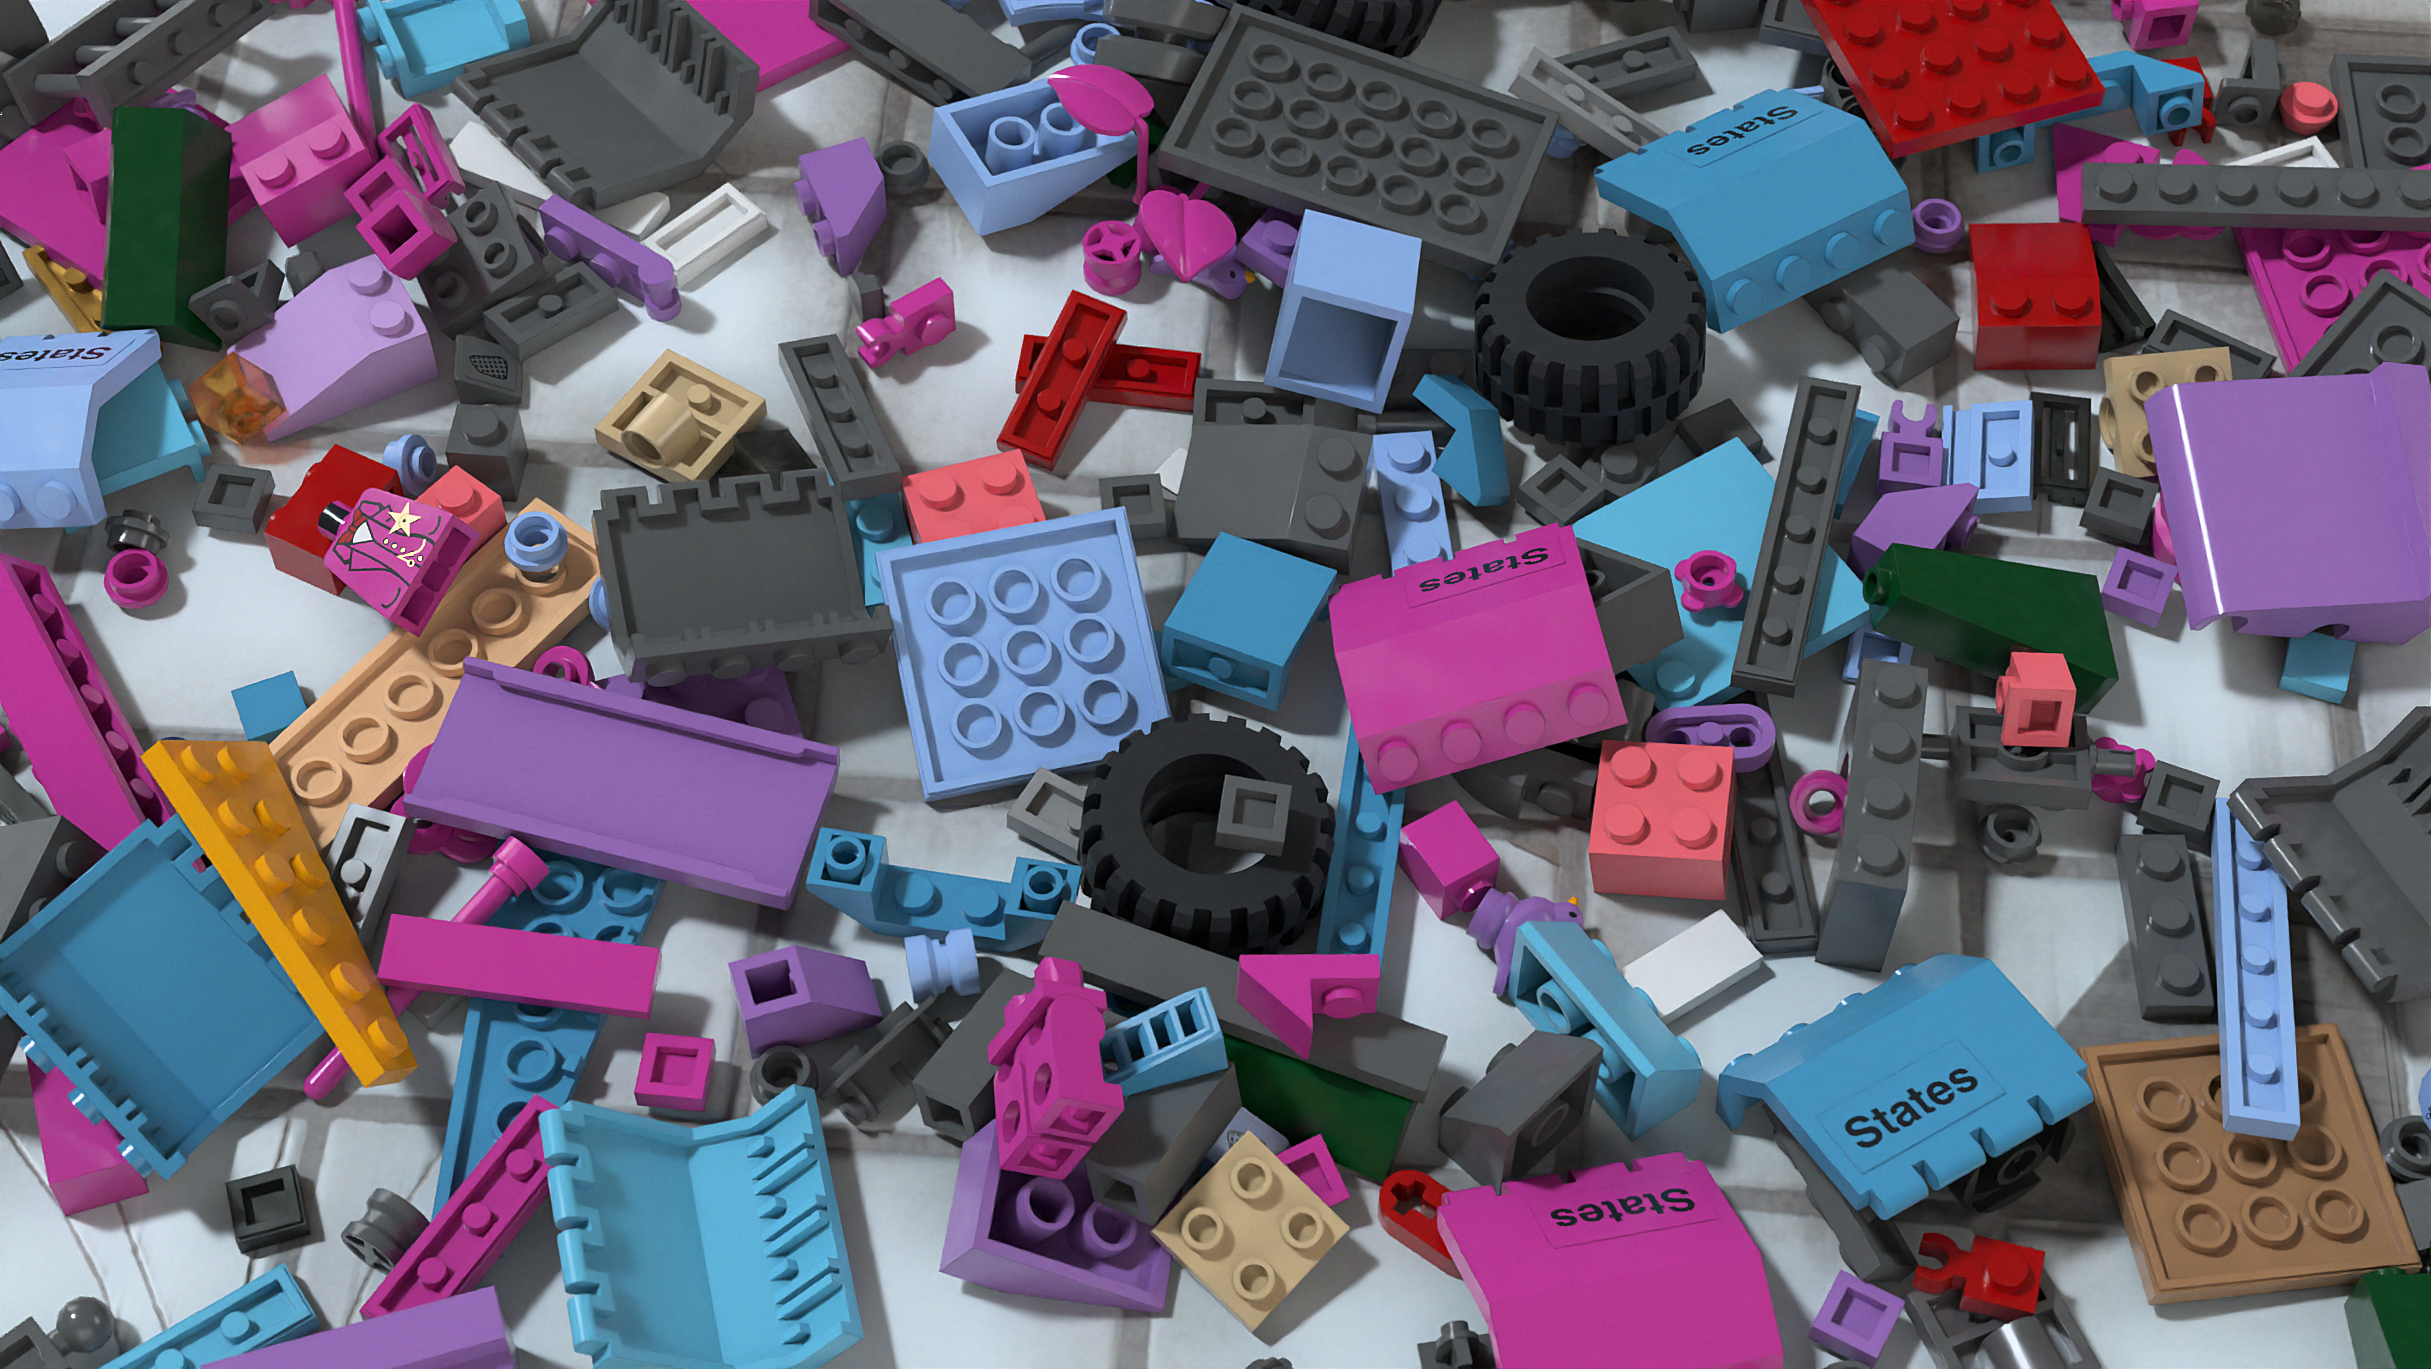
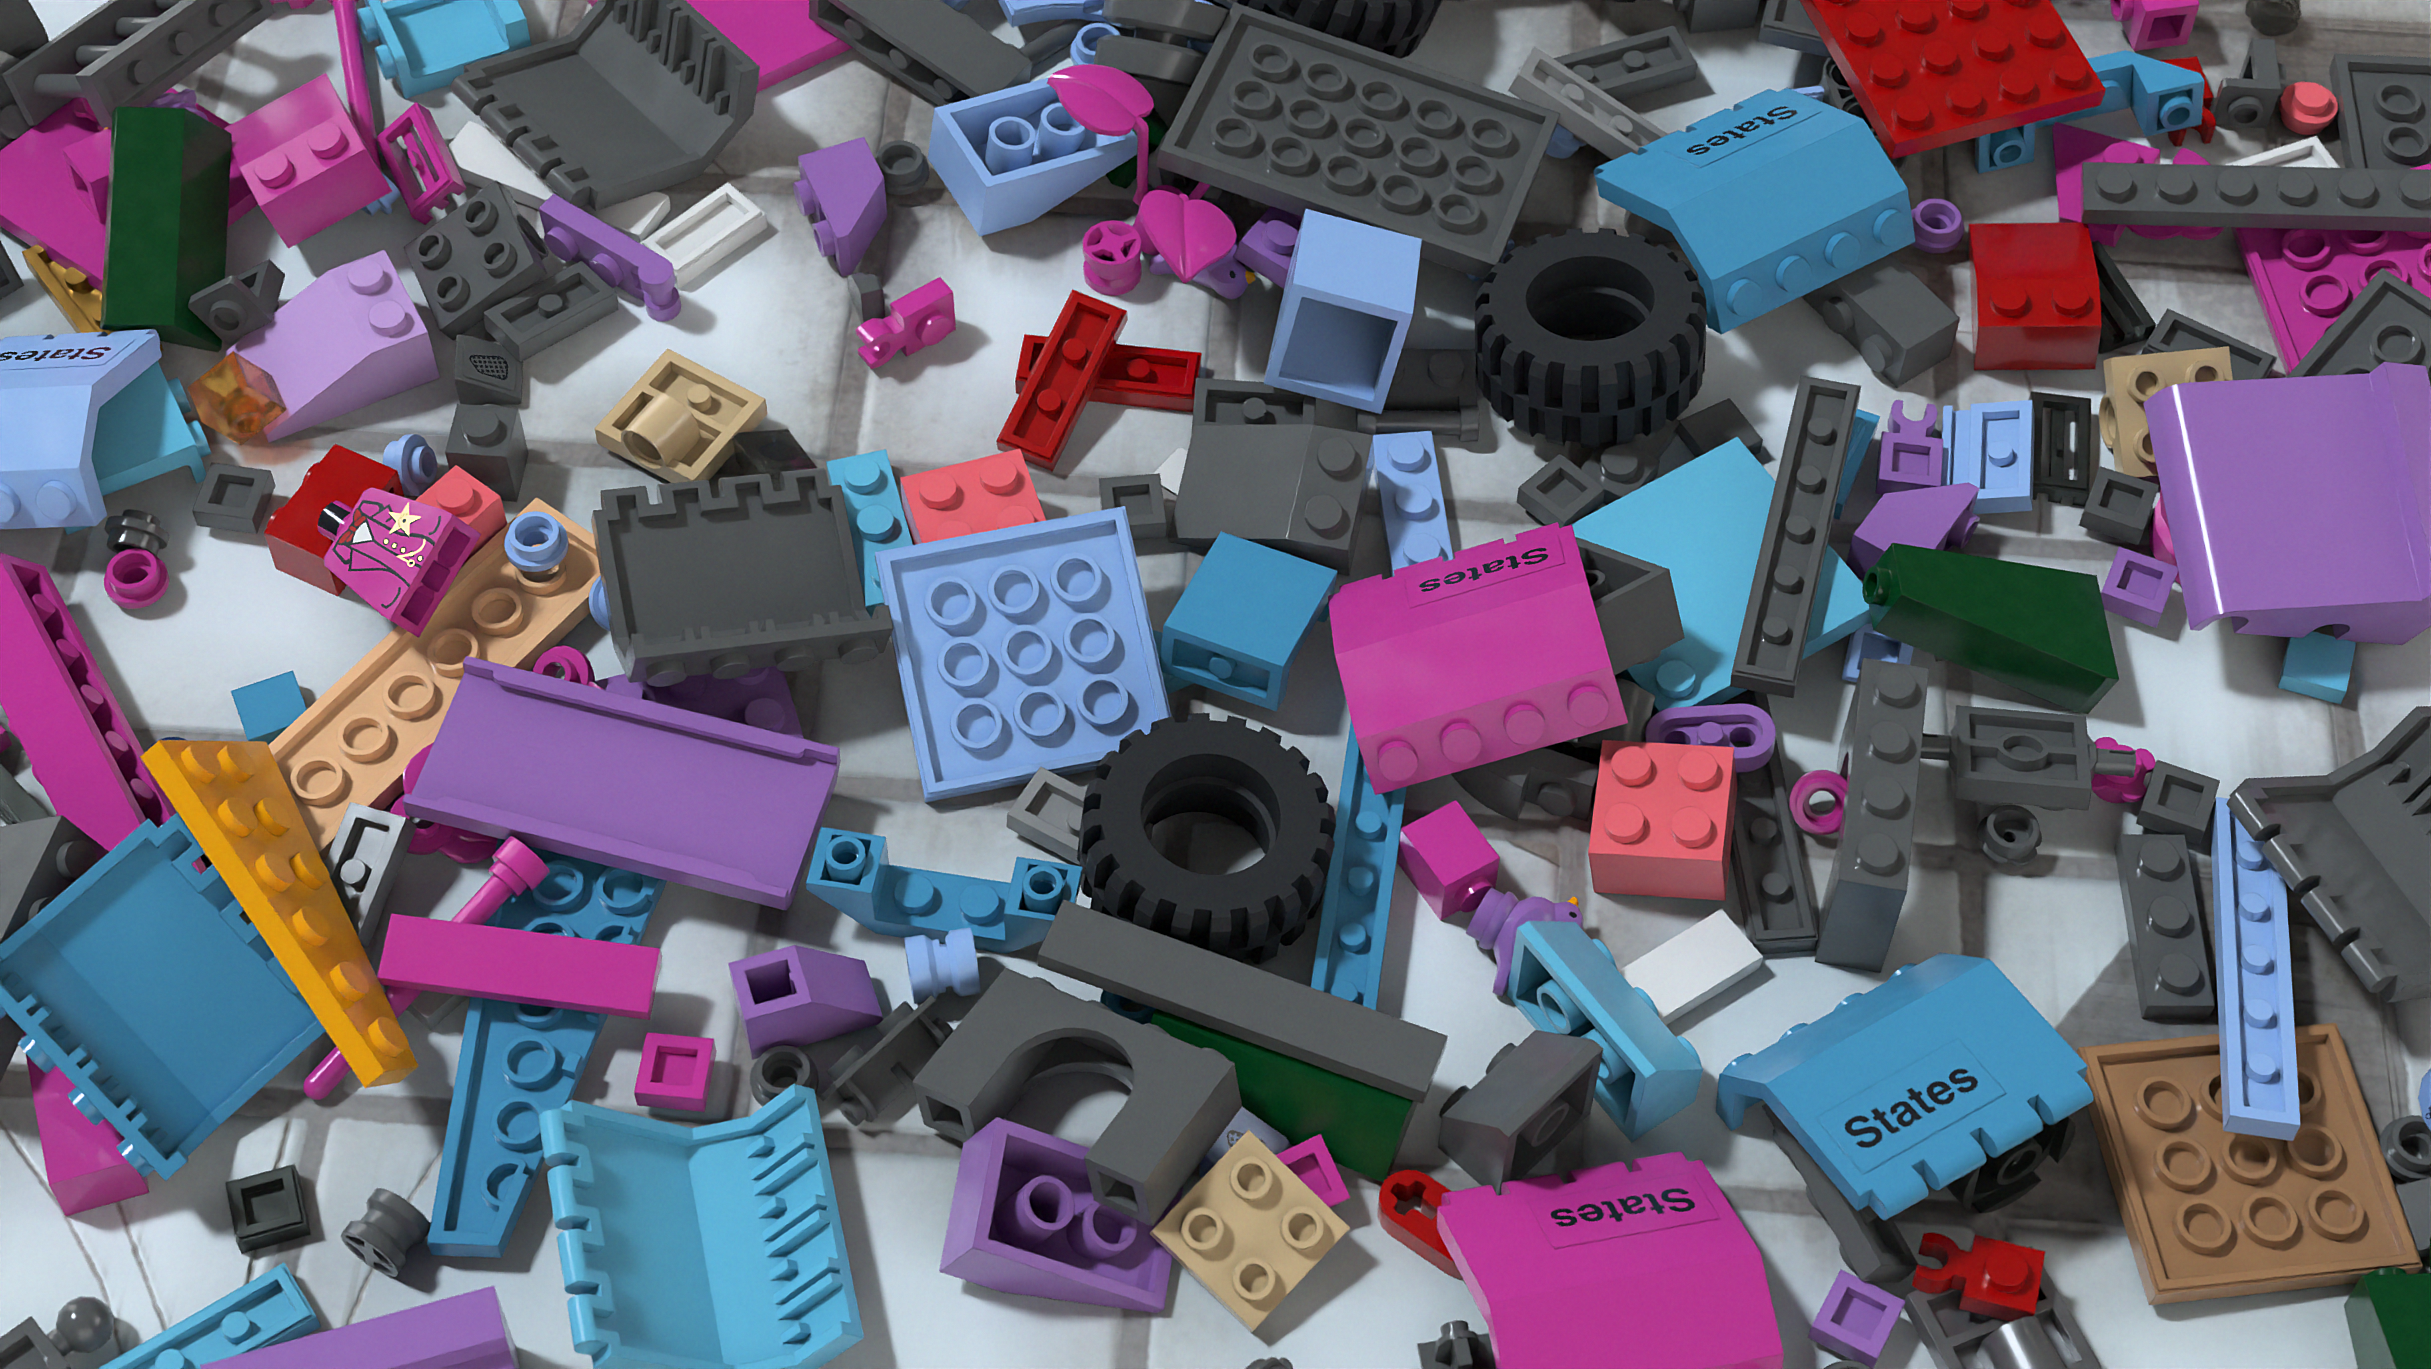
dark grey tile [284,250,326,297] -> none
dark pink brick [343,155,457,281] -> none
dark pink tile [359,1094,559,1321] -> none
dark grey plate [778,334,902,502] -> none
dark pink hips [987,957,1125,1180] -> none
dark azure slope [1099,986,1229,1097] -> none
dark grey plate [1214,775,1292,856] -> none
dark pink slope [1236,954,1380,1059] -> none
dark azure slope [1412,374,1511,506] -> none
dark pink plate [1674,550,1743,613] -> none
coral brick [1996,652,2077,748] -> none

